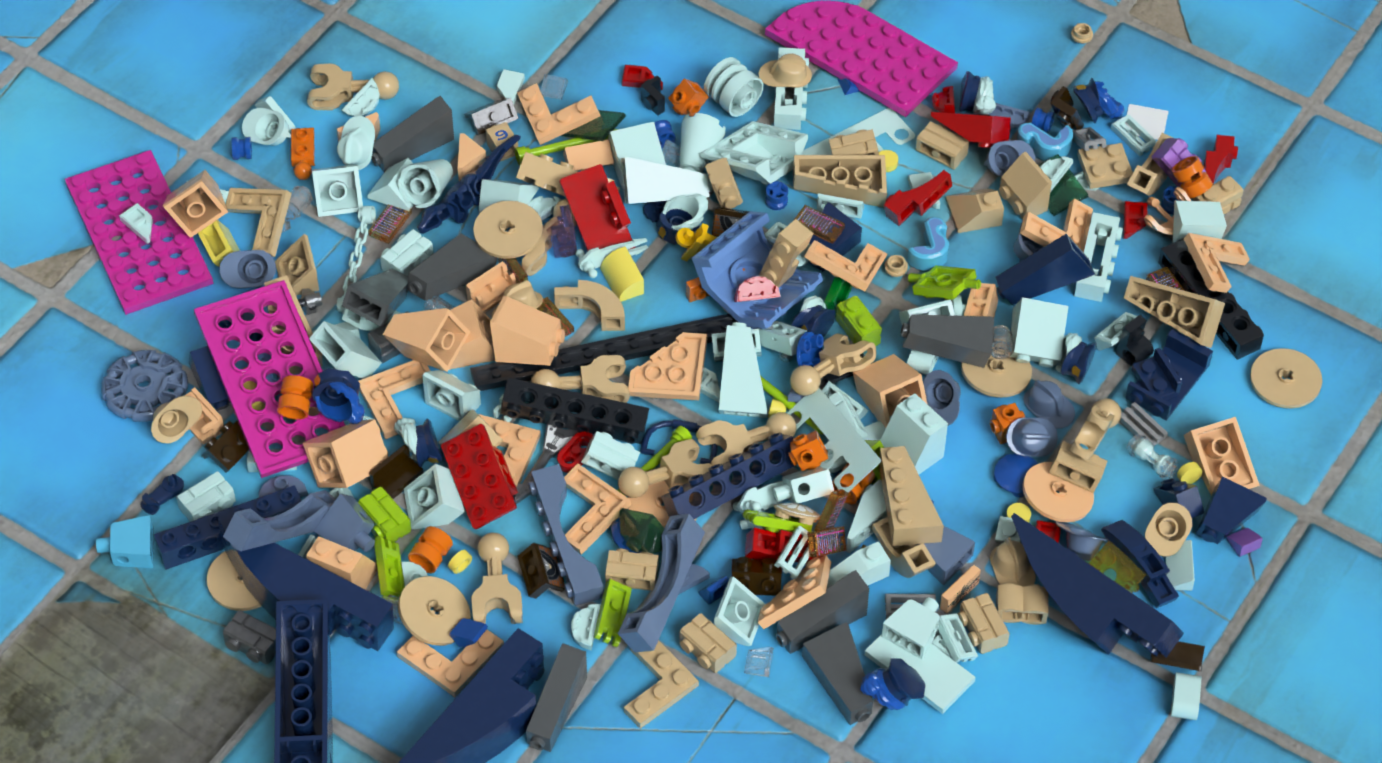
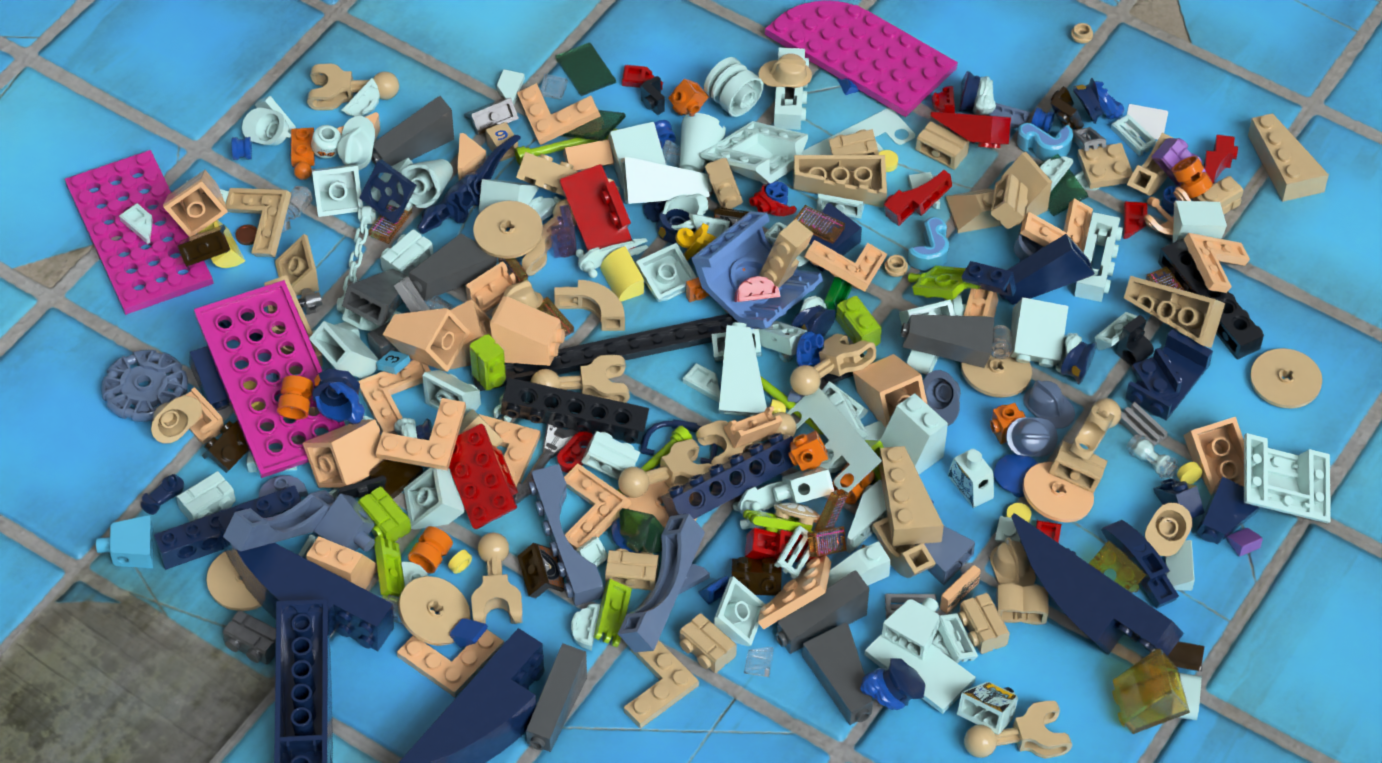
sand blue piece [219,250,276,288] -> none
light nougat plate [628,332,707,400] -> none
sand blue piece [984,140,1035,177] -> none
sand blue piece [1055,521,1108,561] -> none
none -> dark brown panel [177,224,230,267]
none -> copper piece [236,225,257,245]
none -> light aqua head [311,125,342,159]
none -> black piece [337,476,386,498]
none -> dark blue piece [359,160,417,224]
none -> medium azure tile [376,350,411,375]
none -> light nougat plate [376,398,466,471]
none -> light grey tile [394,276,430,312]
none -> lime brick [470,334,506,391]
none -> clear green piece [555,42,616,96]
none -> light aqua tile [575,536,608,567]
none -> light aqua slope [635,243,697,302]
none -> light aqua tile [689,213,730,237]
none -> light nougat hinge [723,406,783,448]
none -> red helmet [749,184,797,216]
none -> light aqua torso [948,449,994,508]
none -> light aqua torso [957,682,1018,735]
none -> dark blue bracket [961,261,1016,297]
none -> tan piece [964,701,1072,759]
none -> tan brick [991,174,1028,229]
none -> clear yellow slope [1112,648,1190,734]
none -> light aqua slope [1244,433,1331,524]
none -> tan wedge [1248,113,1329,202]

